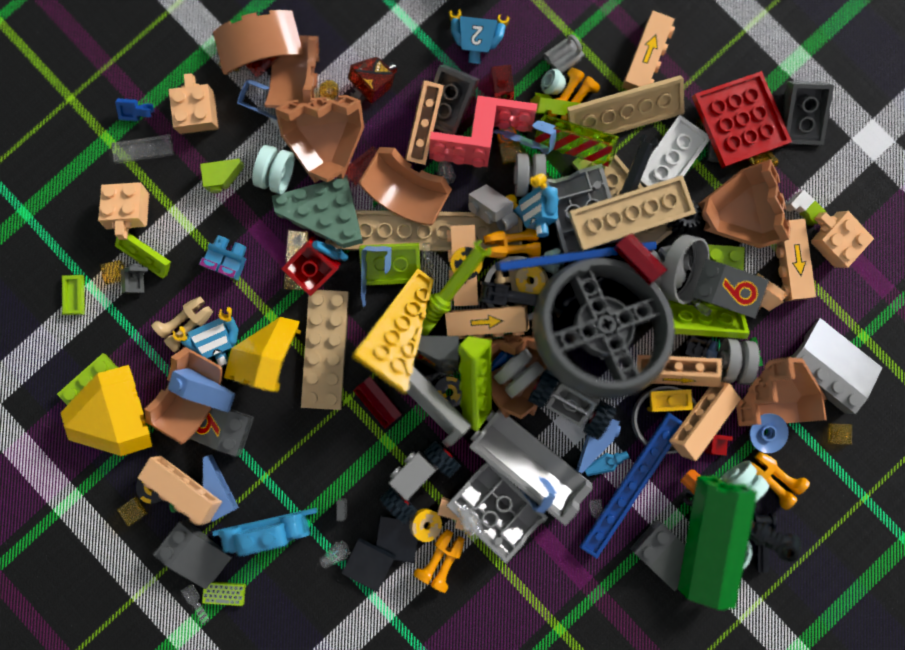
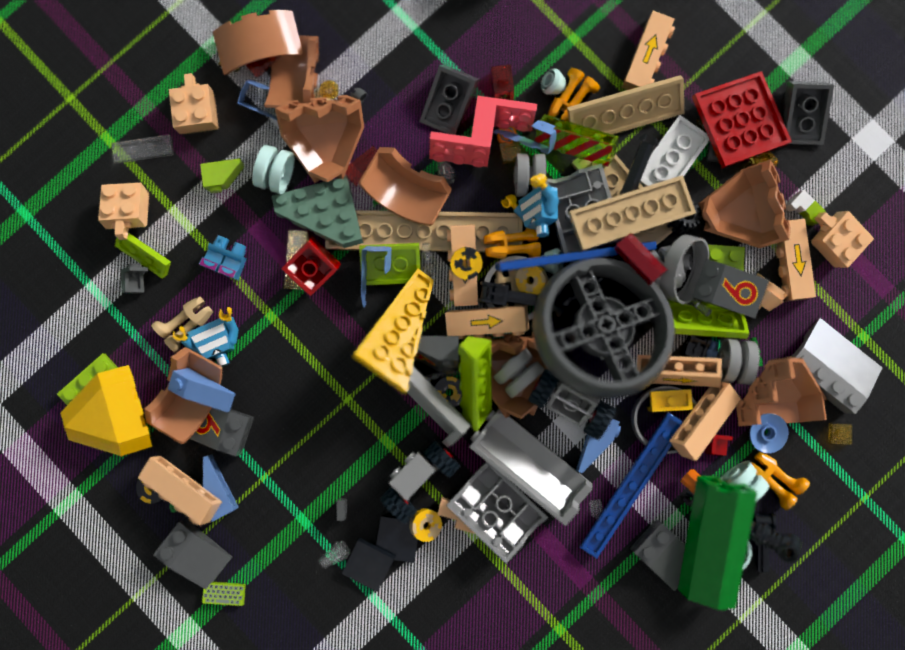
lime tile [62,275,85,315] -> none
clear yellow plate [100,260,124,285] -> none
blue plate [115,99,154,121] -> none
clear yellow plate [117,497,148,526] -> none
clear piece [181,584,210,624] -> none
dark azure brick [213,507,318,556] -> none
yellow panel [224,317,301,392] -> none
tan plate [301,290,349,410] -> none
dark azure piece [312,241,348,262] -> none
clear red torso [348,57,397,104] -> none
dark red piece [353,377,402,429] -> none
light nougat brick [405,80,444,165] -> none
light orange piece [413,529,465,593] -> none
lime piece [421,240,491,336] -> none
dark azure torso [450,10,509,64] -> none
clear cone [456,504,484,537] -> none
light grey hinge [468,184,518,232] -> none
blue bar [491,351,517,371] -> none
medium blue piece [519,476,558,513] -> none
lime piece [530,93,581,116] -> none
light grey piece [543,34,585,73] -> none
dark azure piece [585,451,630,476] -> none

